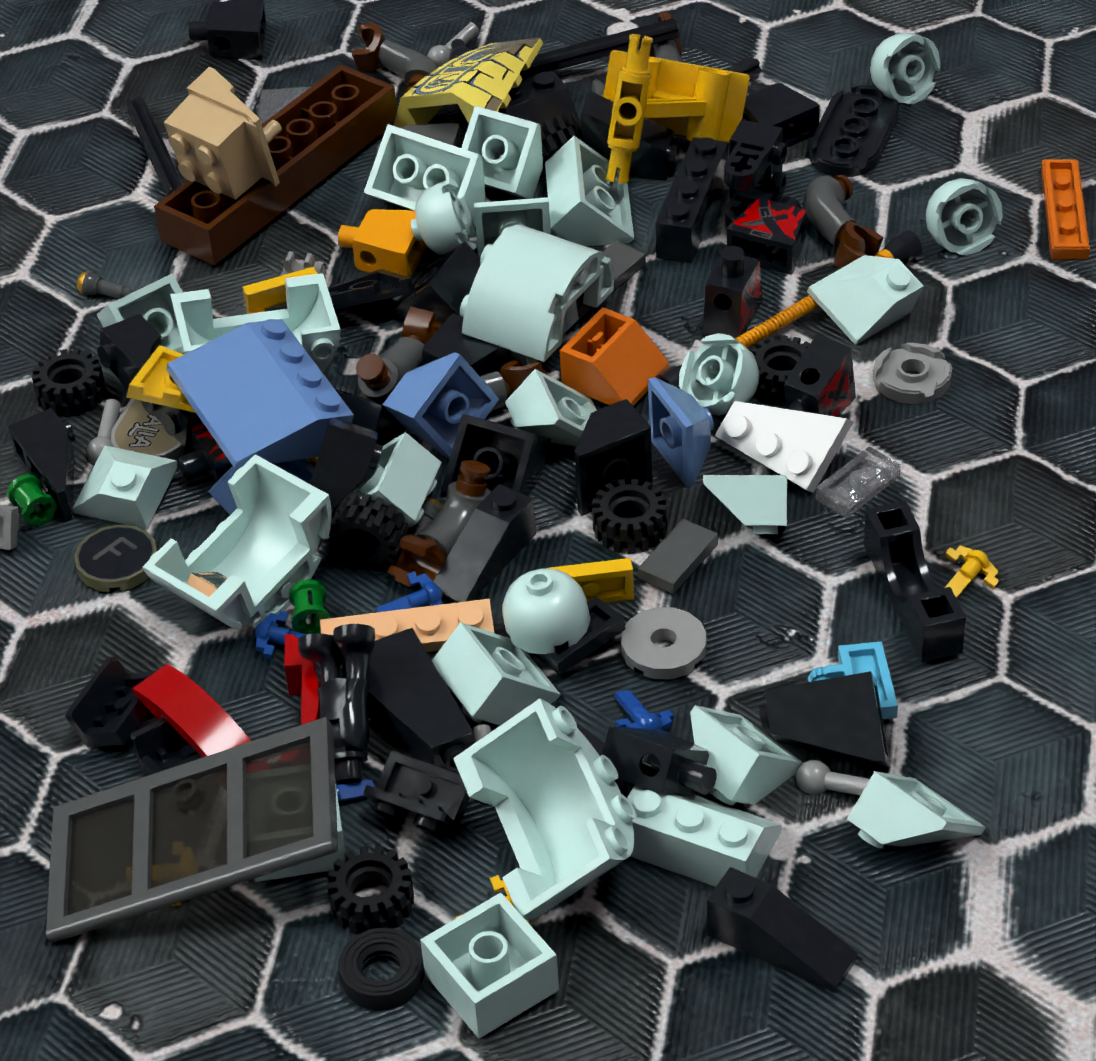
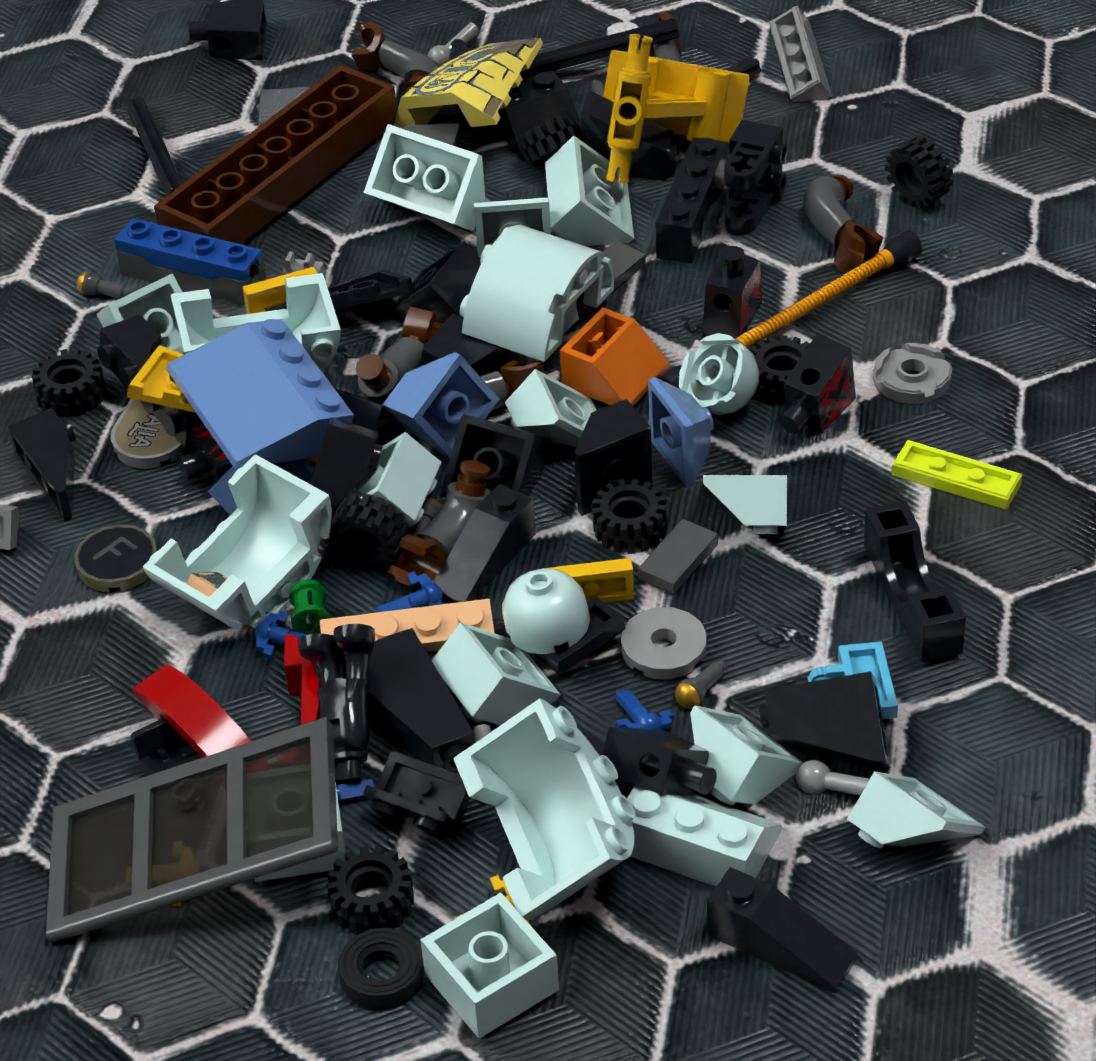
green bush [7,474,57,526] -> none
black bracket [65,656,156,747] -> none
light aqua slope [73,446,178,529] -> none
light grey bar [86,399,121,465] -> none
tan piece [164,67,282,200] -> none
light orange torso [338,209,427,277] -> none
light aqua cylinder [411,179,477,255] -> none
light aqua slope [461,106,543,199] -> none
white wing [715,401,854,493] -> none
torso [727,197,807,275] -> none
black torso [742,83,820,148] -> none
light aqua slope [807,255,924,345] -> none
black tile [809,85,899,177] -> none
clear plate [815,446,901,518] -> none
light aqua cylinder [870,33,941,104] -> none
light aqua cylinder [926,178,1003,256] -> none
yellow piece [944,545,999,599] -> none
orange tile [1041,159,1090,260] -> none
none -> blue piece [114,218,266,305]
none -> piece [675,660,727,709]
none -> light grey slope [769,5,832,102]
none -> black tyre [885,136,954,209]
none -> neon yellow tile [892,440,1022,510]

